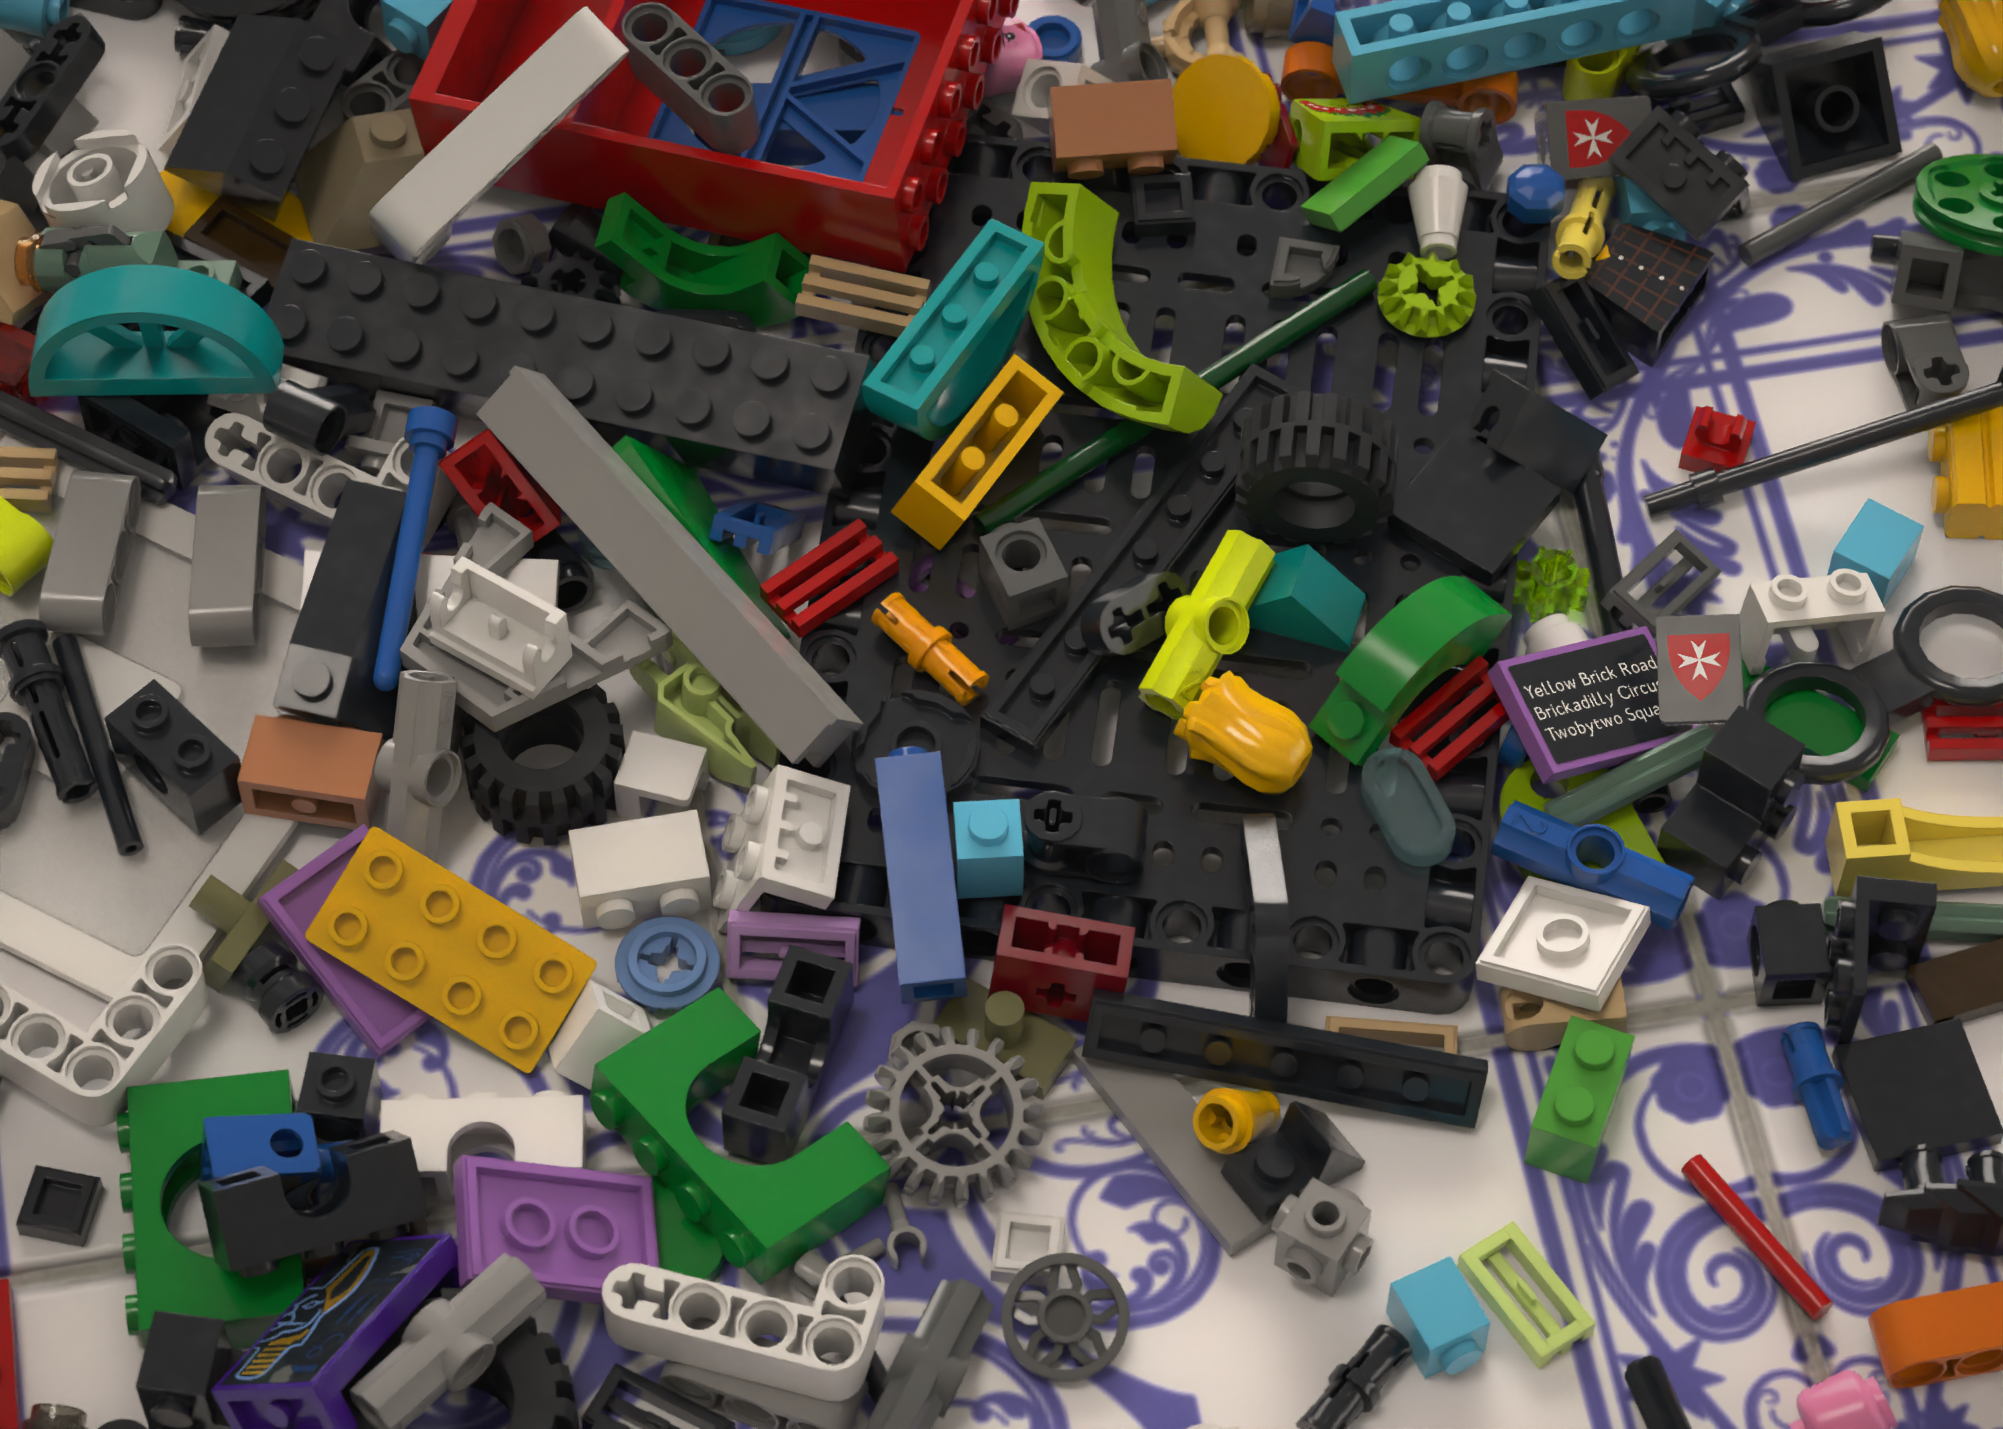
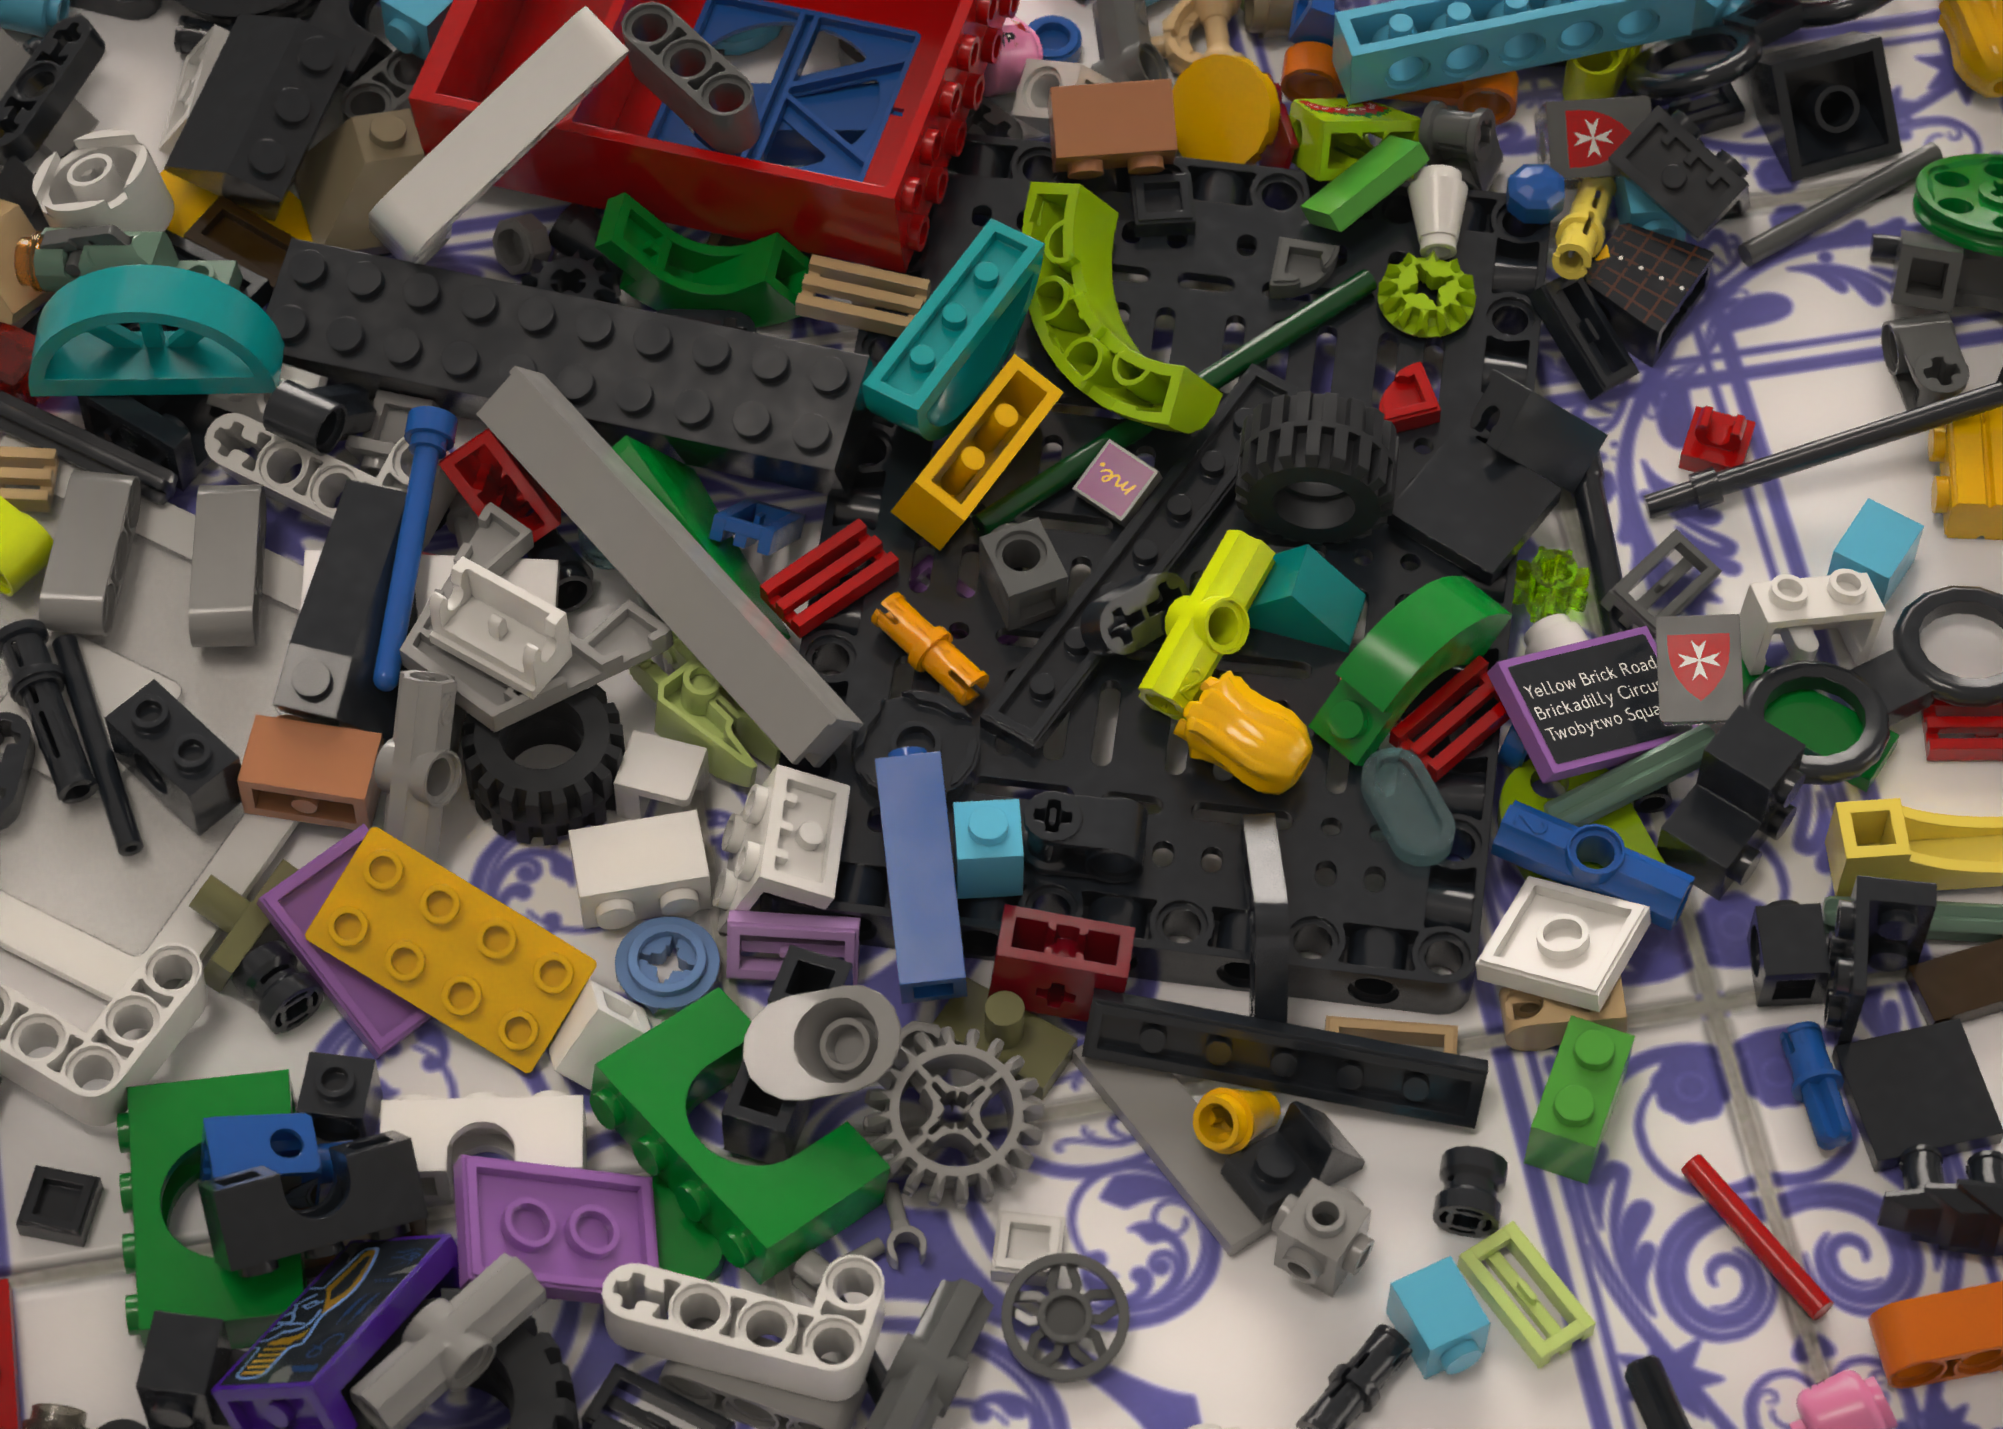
none -> light grey piece [743,985,901,1101]
none -> tile [1072,439,1163,527]
none -> red tile [1379,361,1441,433]
none -> black wheel [1433,1146,1508,1237]

